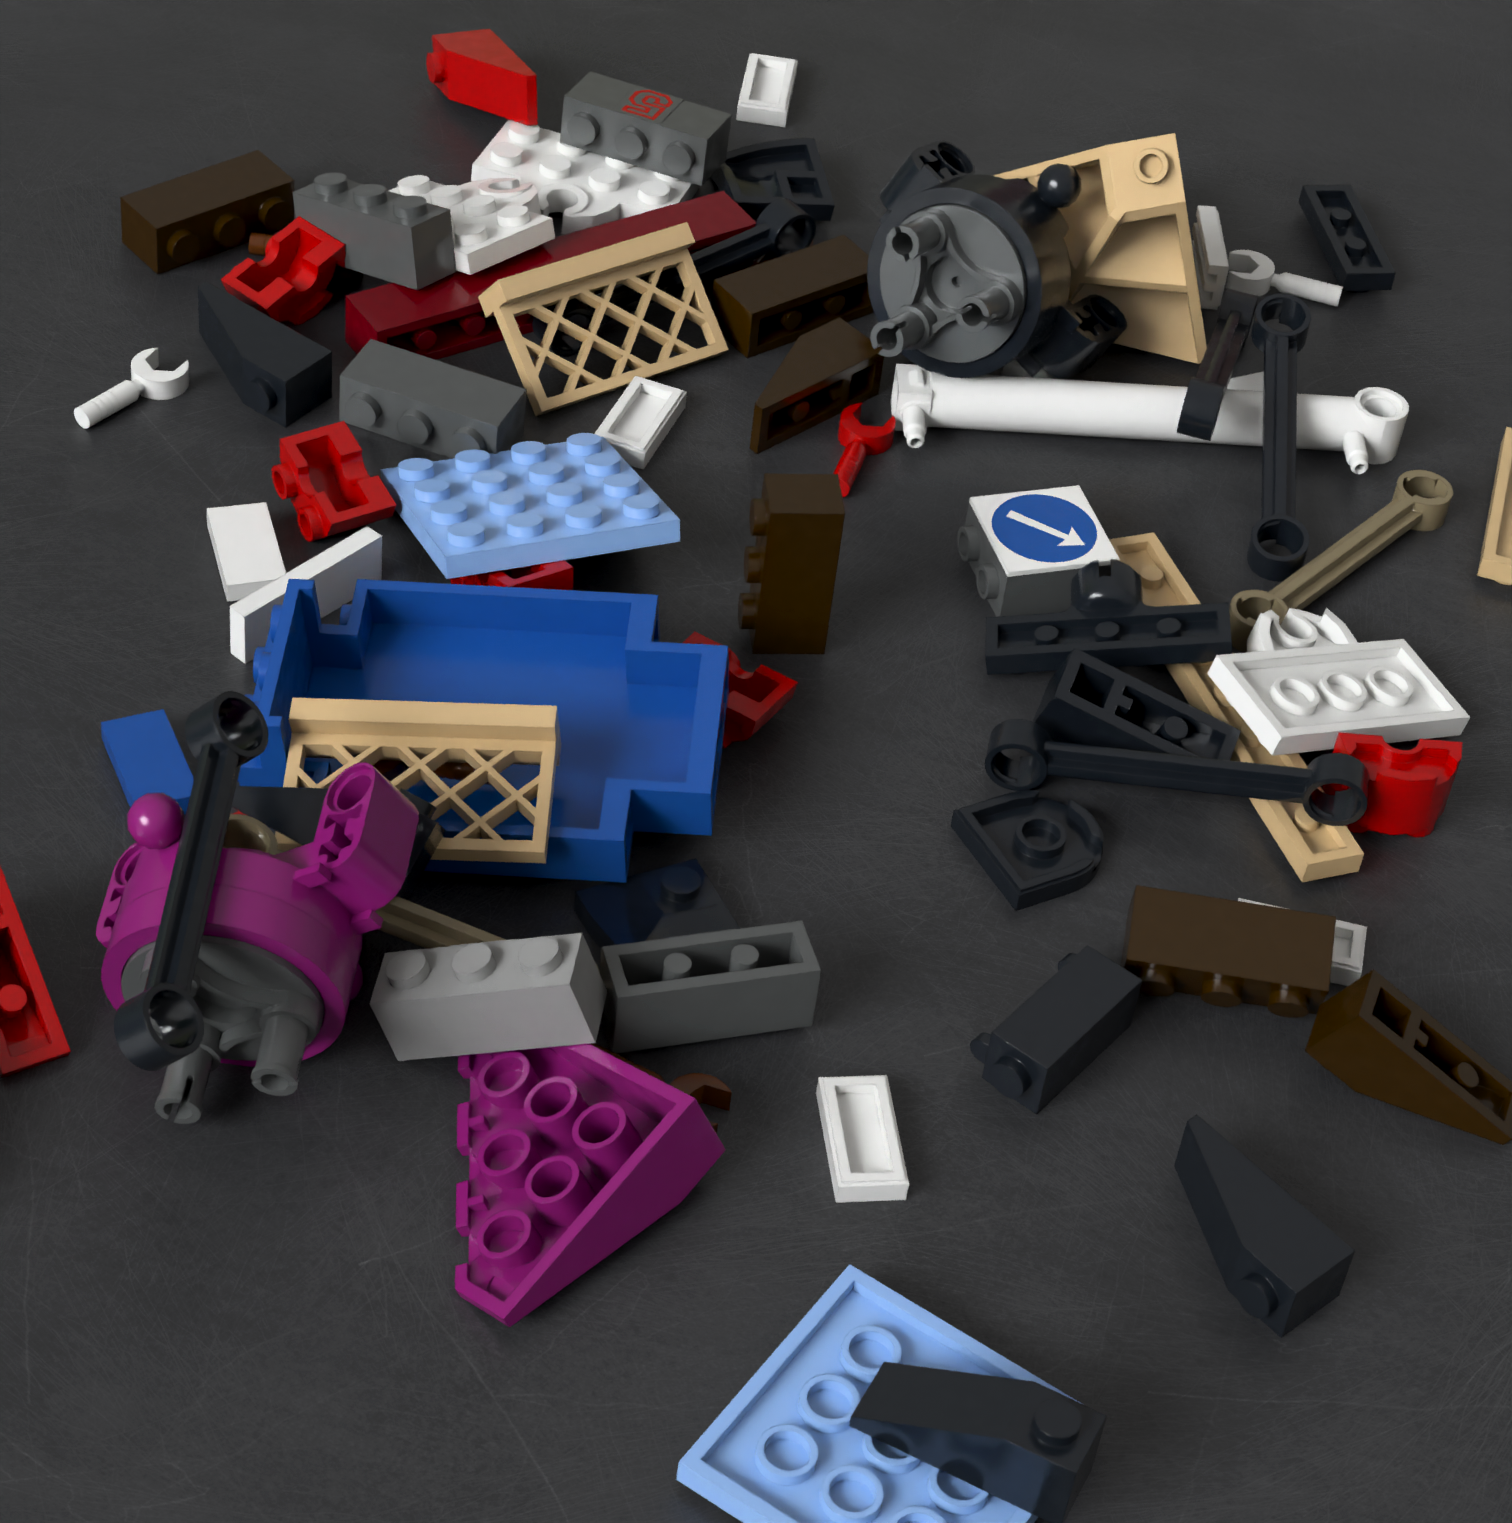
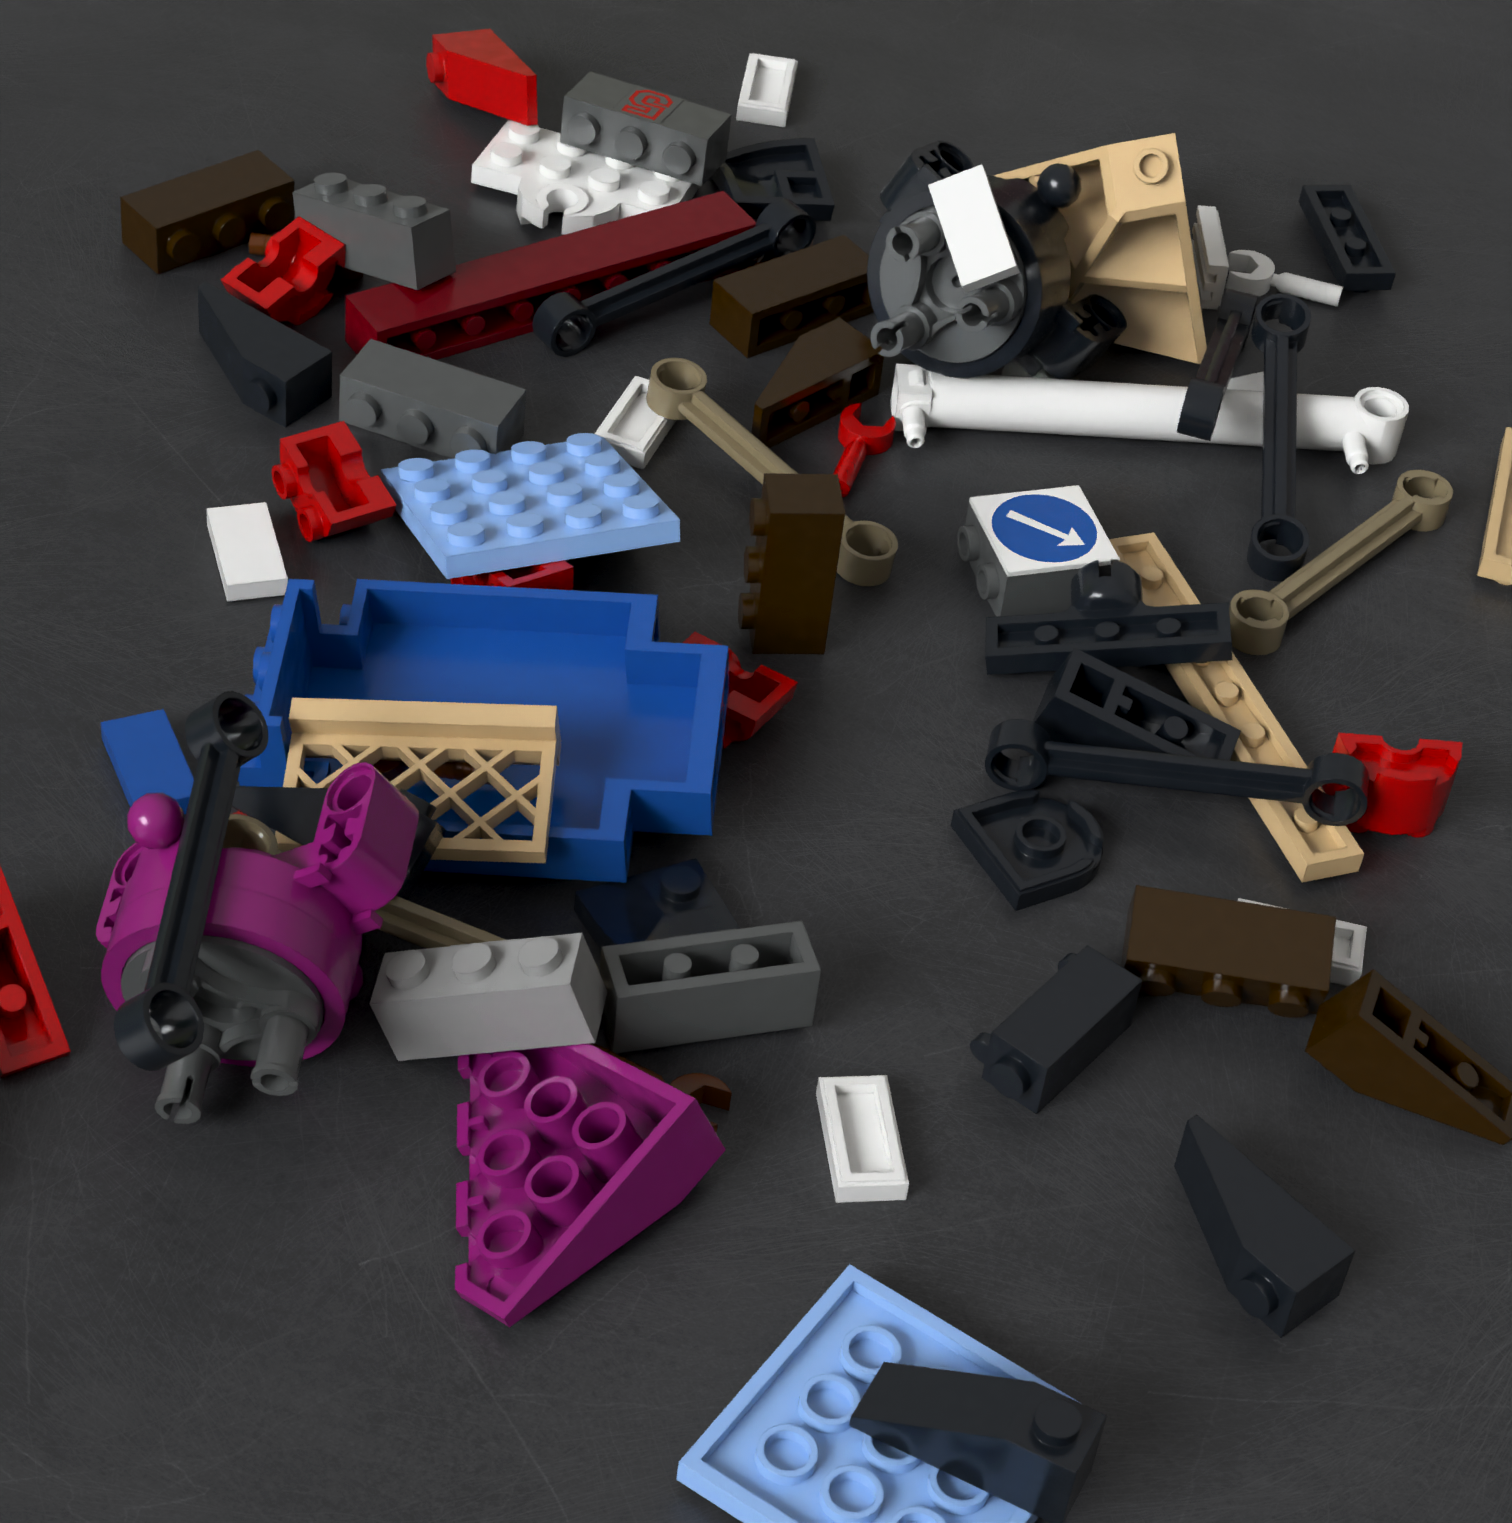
white piece [74,348,189,429] -> none
white tile [229,526,382,664] -> none
white plate [389,175,555,275] -> none
tan fence [478,222,729,416] -> none
white plate [1207,607,1470,756] -> none
none -> dark tan piece [646,358,898,586]
none -> white tile [928,164,1020,293]

